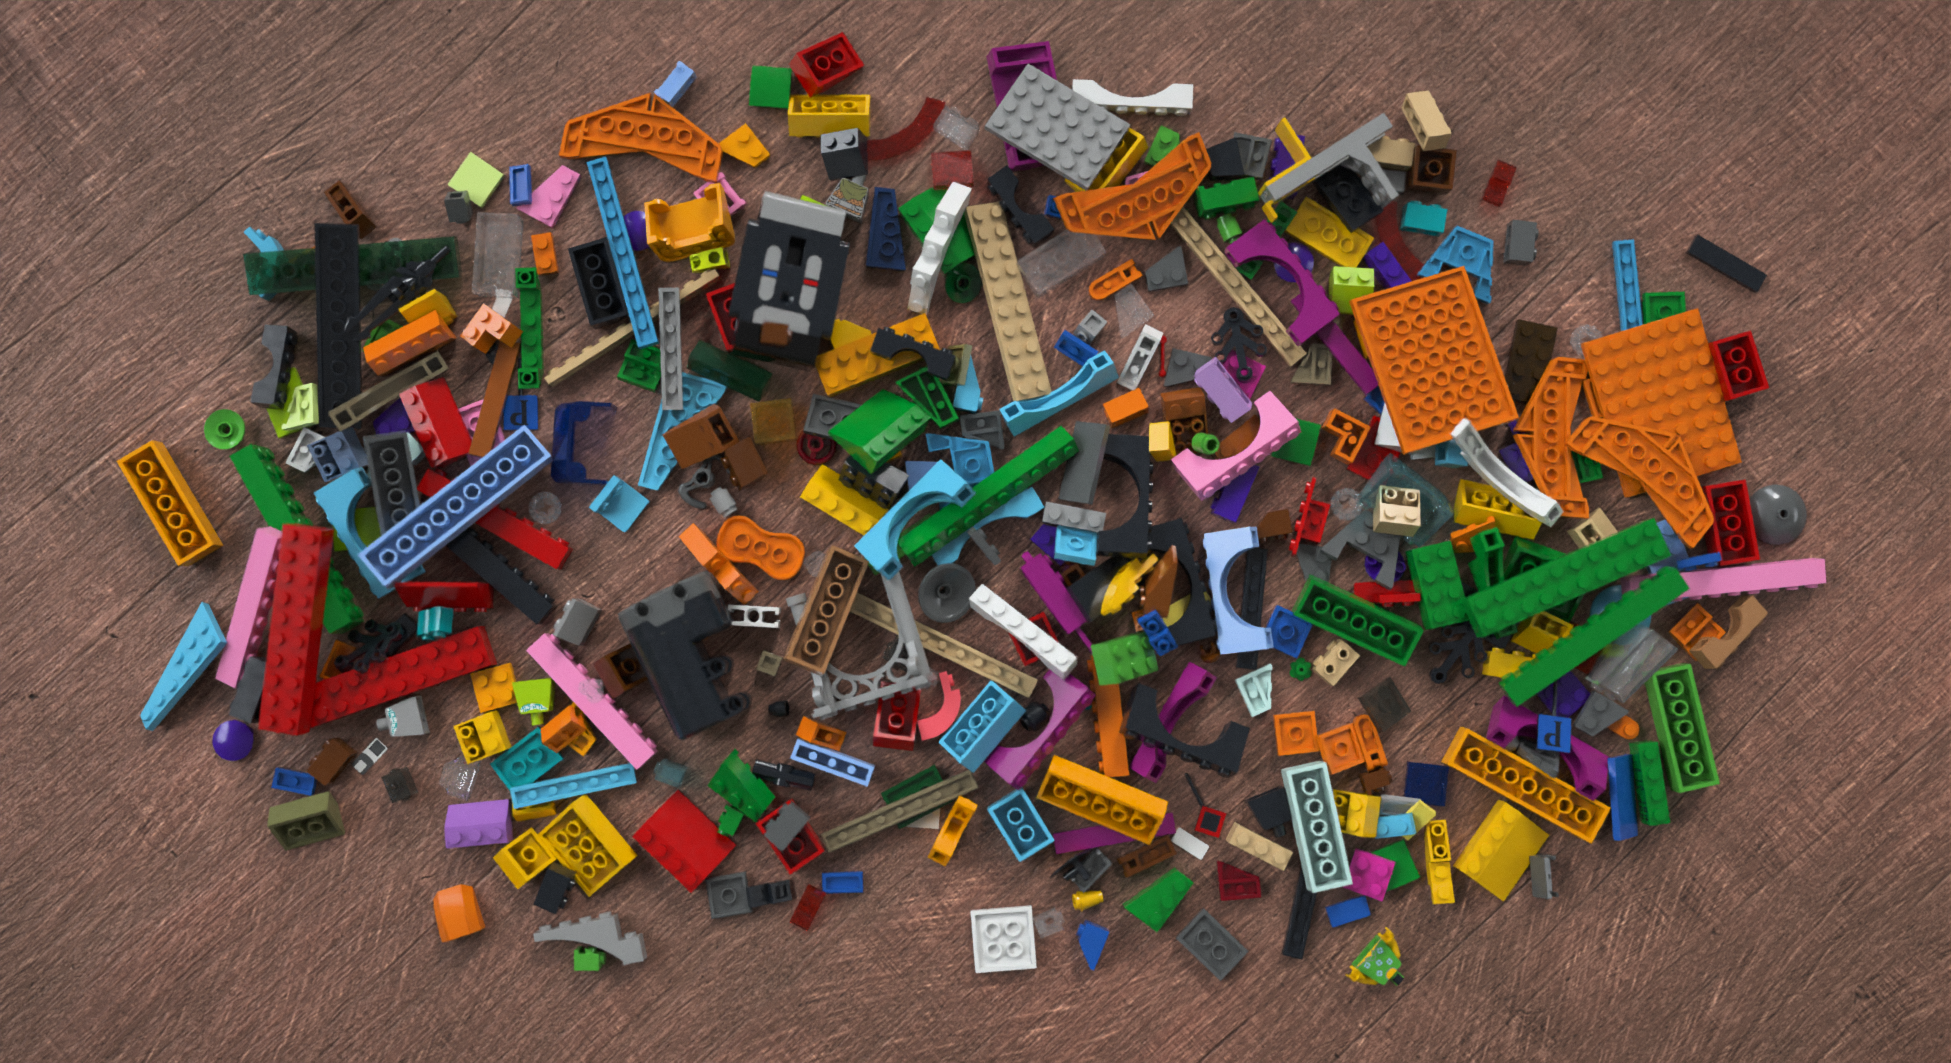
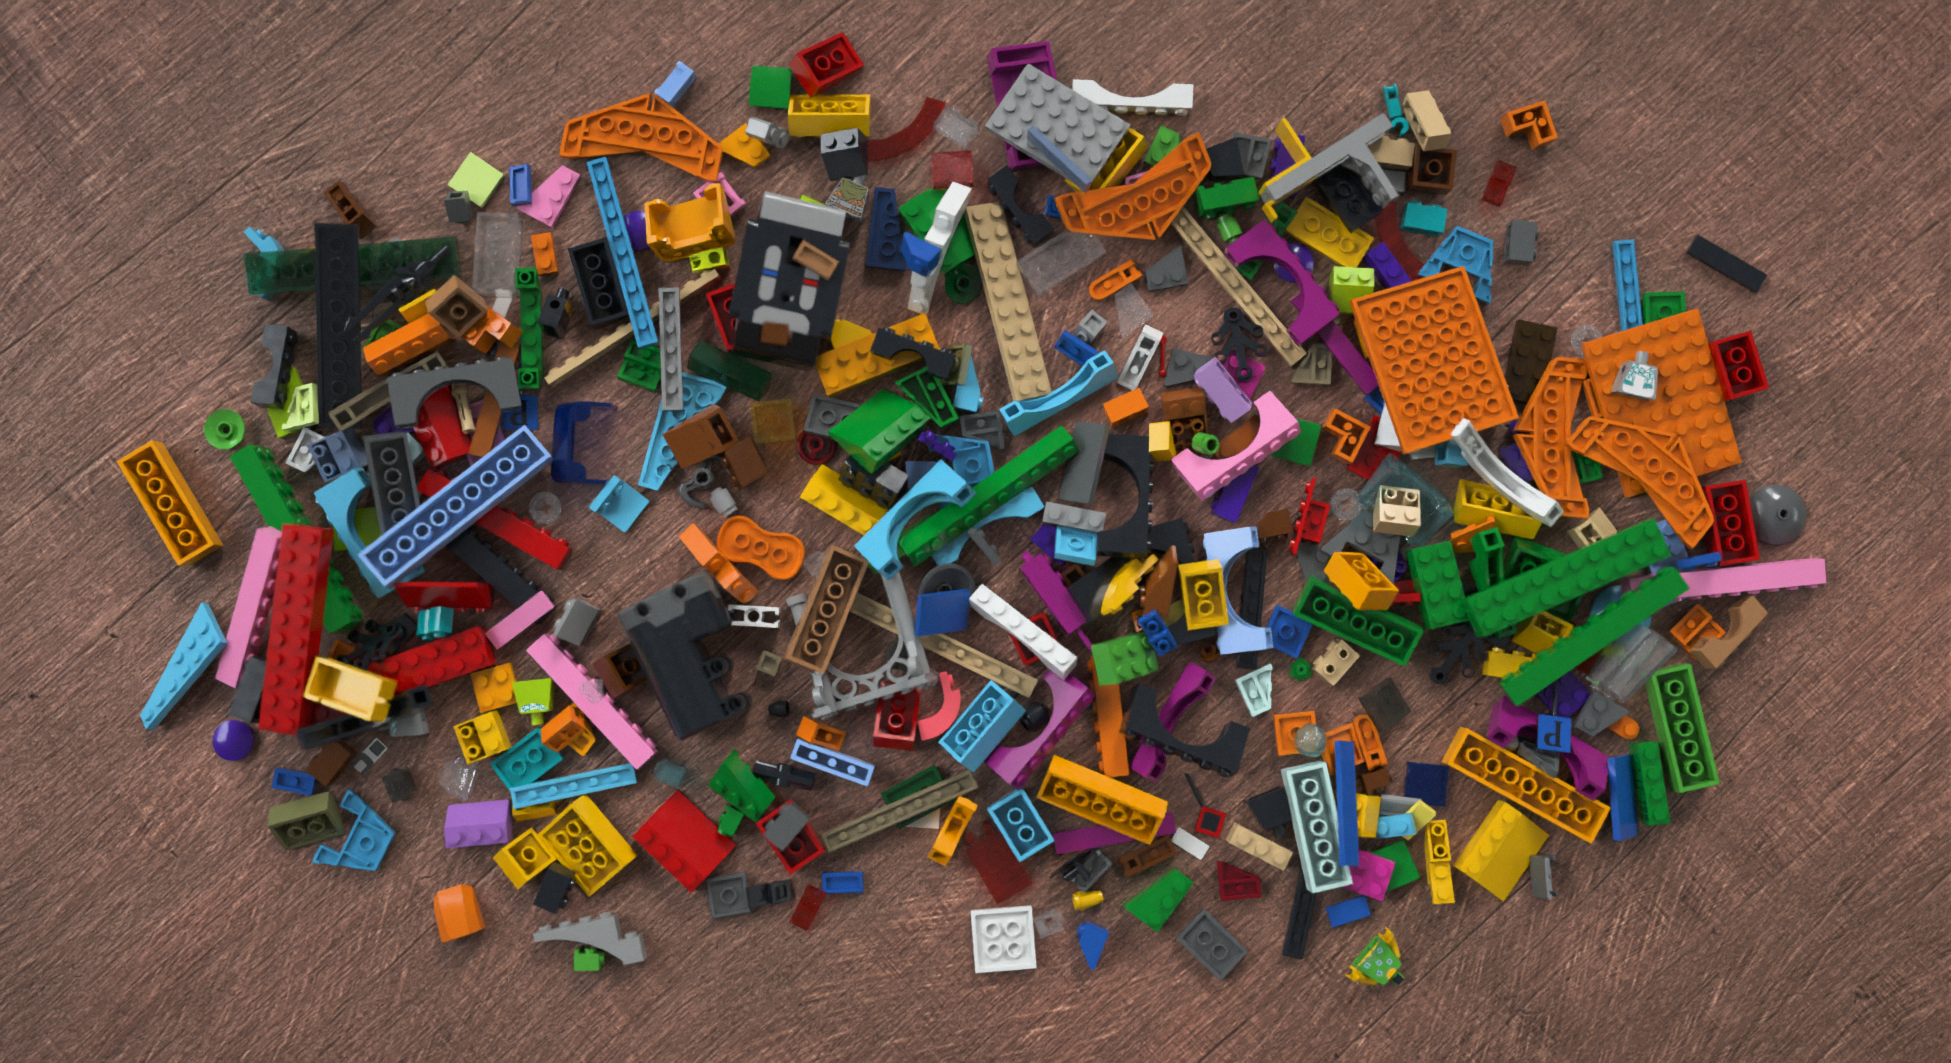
none -> black arch [295,685,433,751]
none -> yellow piece [303,657,398,722]
none -> dark azure wing [312,789,396,871]
none -> dark grey arch [387,357,522,429]
none -> medium nougat brick [425,275,488,337]
none -> tan pin [451,384,475,434]
none -> bright pink tile [485,591,554,650]
none -> black torso [537,288,572,340]
none -> light grey brick [745,117,789,148]
none -> medium nougat tile [792,240,839,280]
none -> blue slope [901,232,941,277]
none -> blue tile [914,589,971,636]
none -> dark purple wing [918,430,957,461]
none -> clear red tile [964,821,1032,905]
none -> sand blue tile [1027,126,1091,193]
none -> yellow slope [1178,559,1229,630]
none -> clear light blue hair [1294,724,1327,757]
none -> light orange brick [1324,552,1399,610]
none -> blue tile [1335,741,1359,866]
none -> teal piece [1382,83,1409,139]
none -> orange brick [1500,100,1558,150]
none -> torso [1610,351,1658,401]

